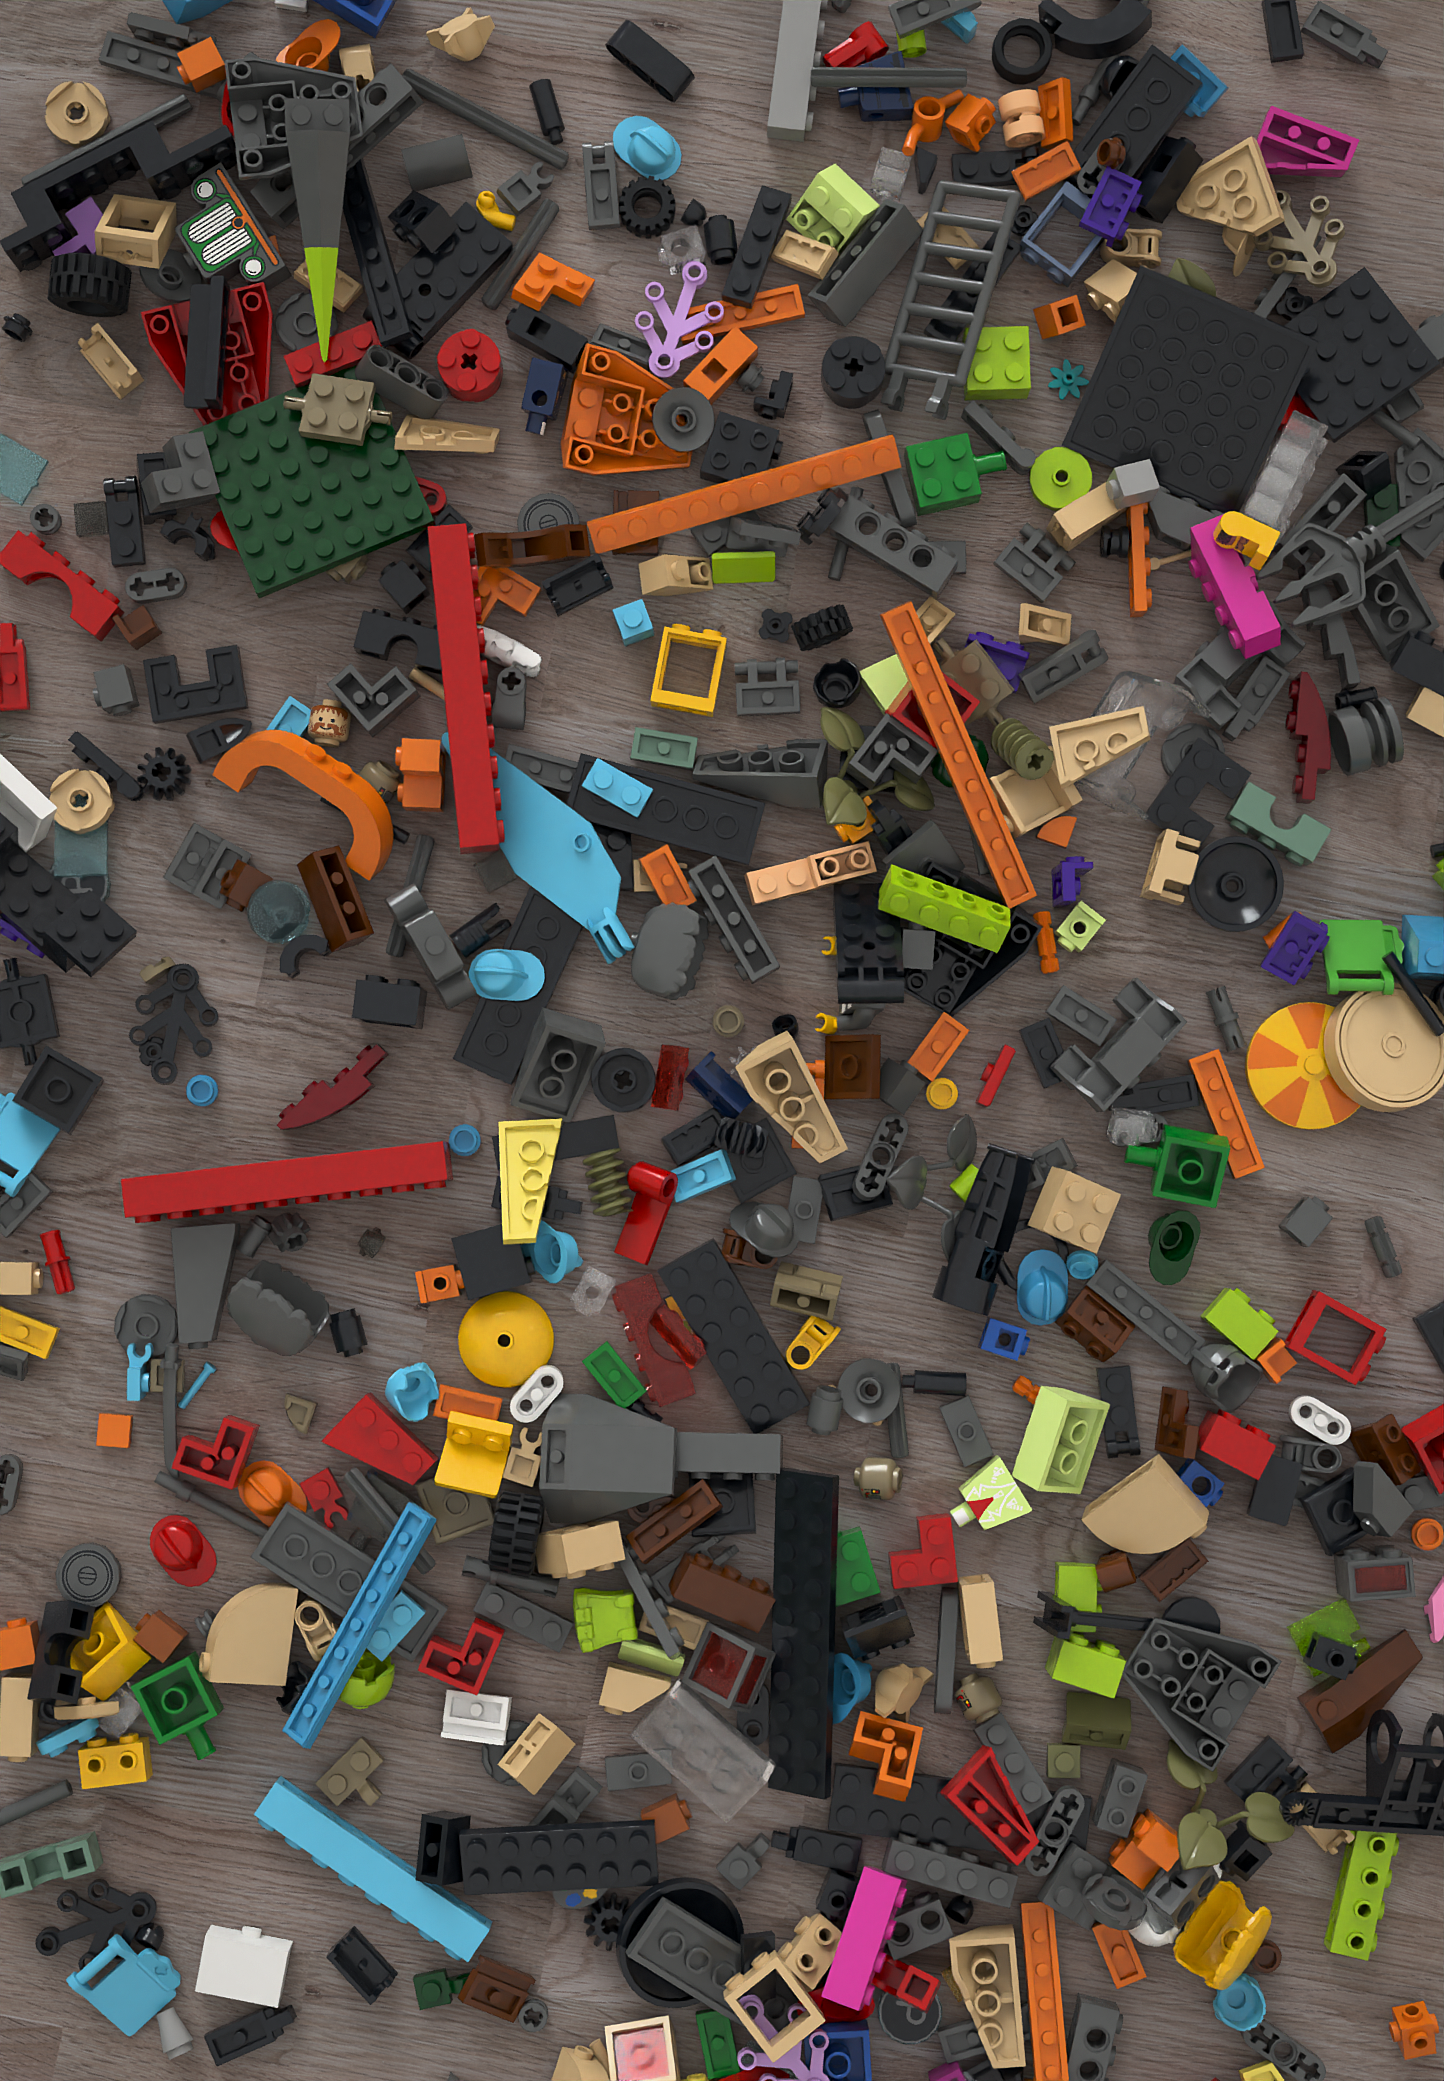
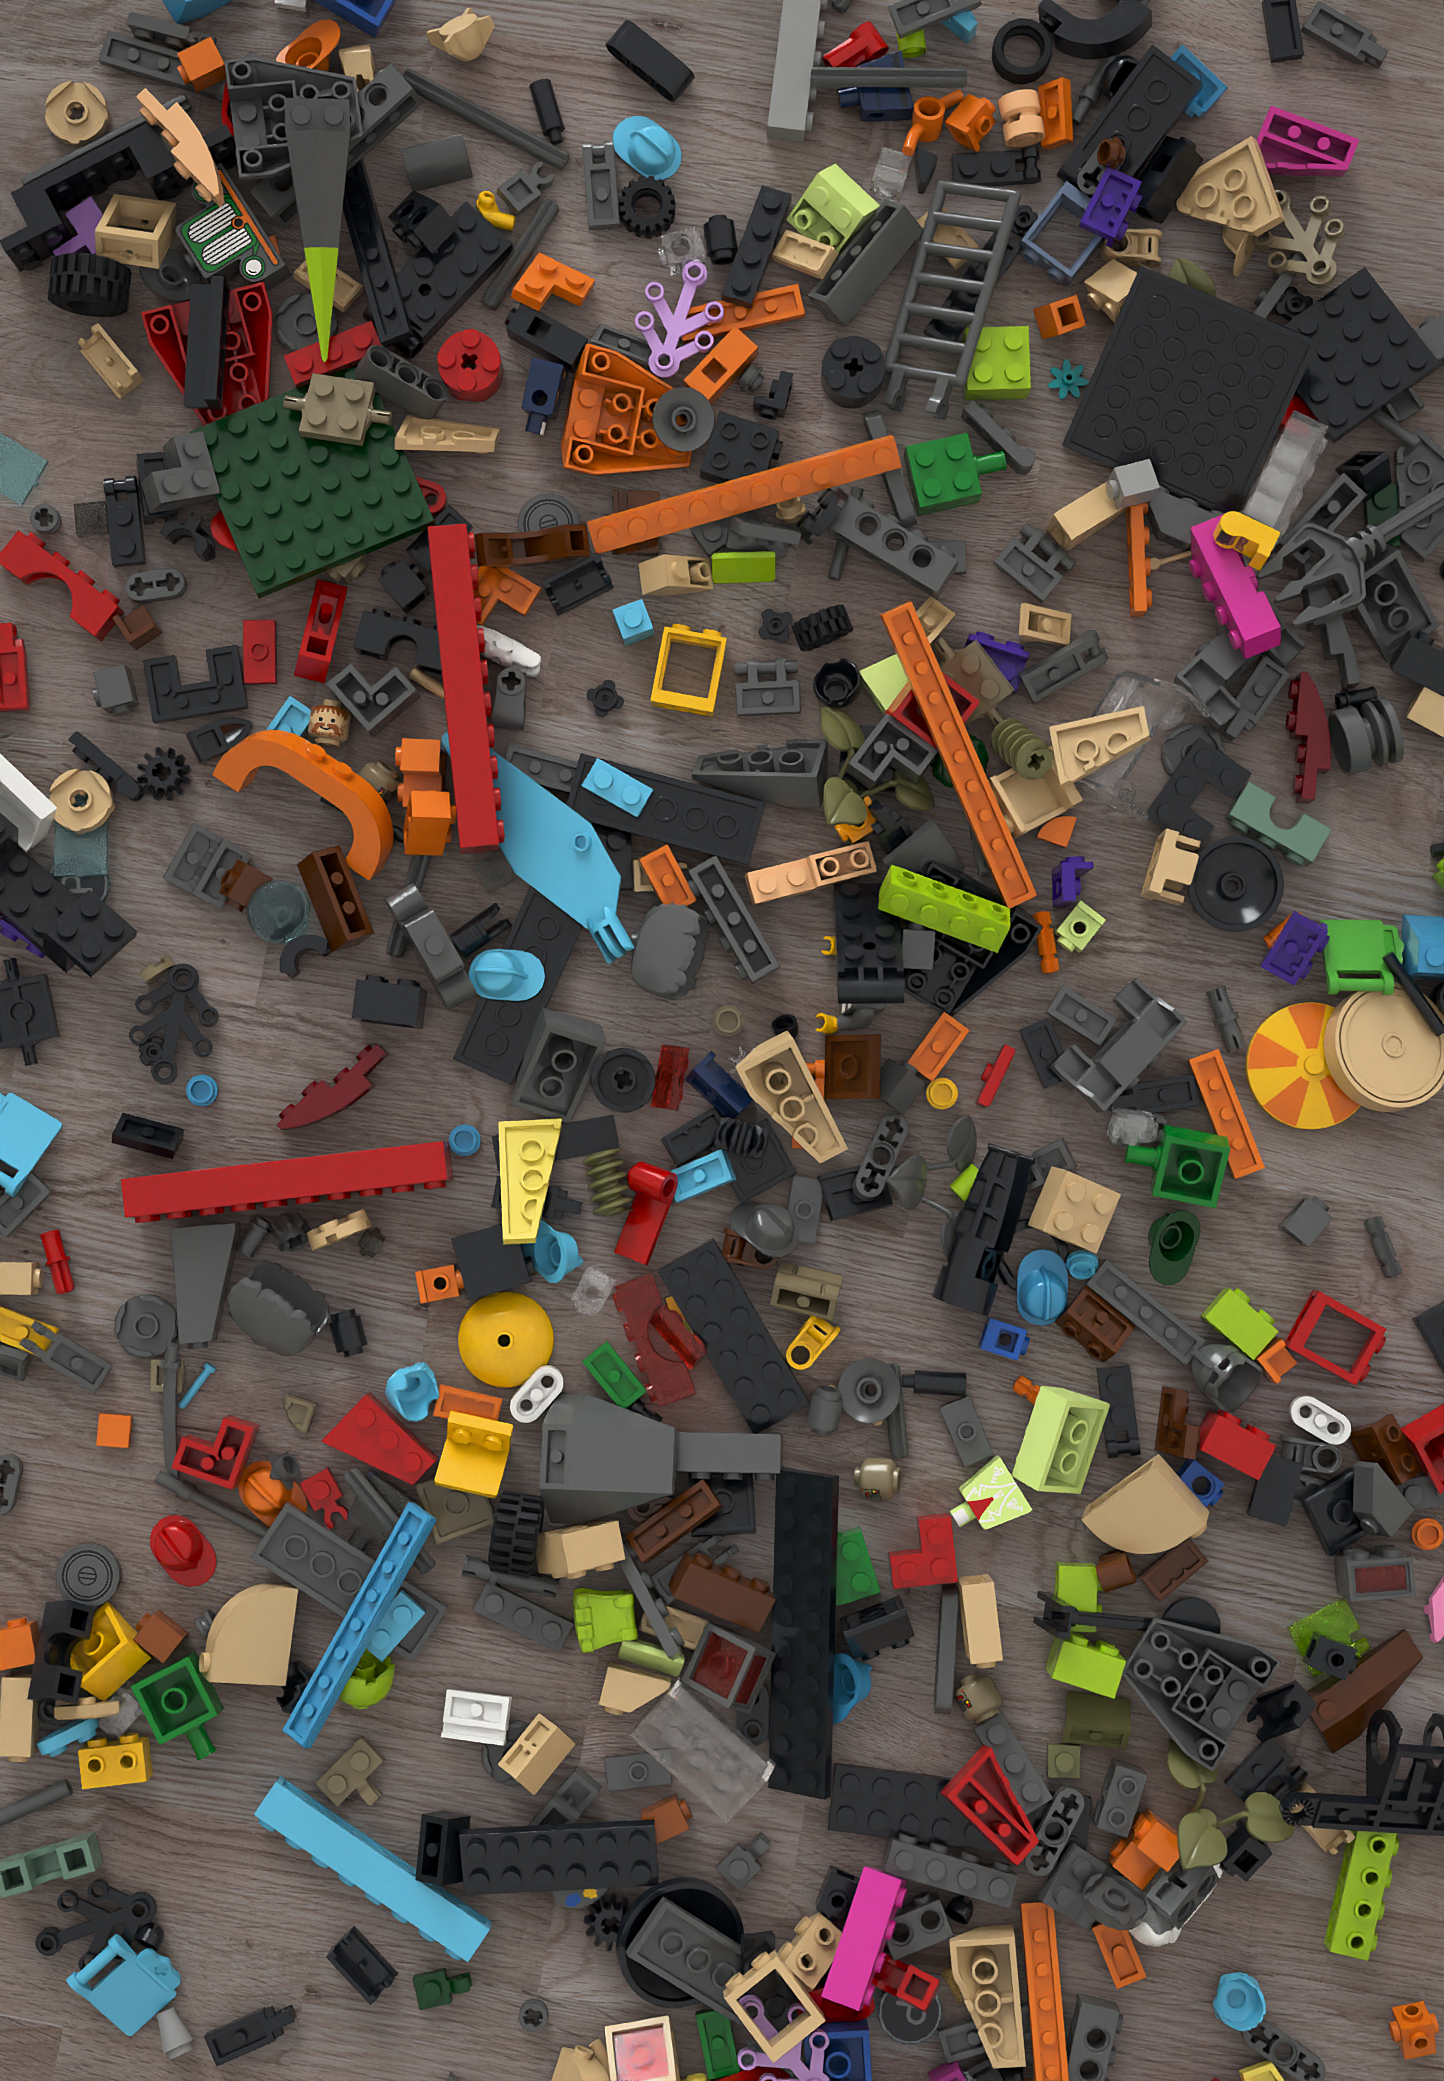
black plate [2,313,33,342] -> none
black brick [12,1046,104,1135] -> none
medium azure plate [127,1343,154,1401] -> none
white container [195,1925,293,2008] -> none
tan piece [295,1597,339,1663] -> none
red brick [418,1617,505,1696] -> none
reddish brown plate [457,1955,536,2023] -> none
tan plate [502,1427,542,1488] -> none
sand green plate [630,727,698,770] -> none
black hinge [680,199,707,227] -> none
black hinge [771,1825,862,1873] -> none
orange brick [848,1711,923,1802] -> none
tan piece [875,1663,934,1723] -> none
orange plate [1011,141,1081,202] -> none
lime plate [1029,447,1092,511] -> none
black wheel [1100,526,1129,558] -> none
yellow animal [1173,1880,1272,1990] -> none
reddish brown plate [1250,1939,1282,1973] -> none
none -> dark grey hinge [20,1321,113,1393]
none -> black plate [112,1113,184,1159]
none -> light nougat slope [136,88,225,207]
none -> red plate [243,620,277,685]
none -> dark grey plate [268,1451,301,1490]
none -> red slope [294,579,348,684]
none -> tan plate [307,1209,372,1251]
none -> orange brick [403,790,456,856]
none -> black plate [587,680,624,717]
none -> tan plate [776,497,806,524]
none -> black hinge [1247,1680,1317,1742]

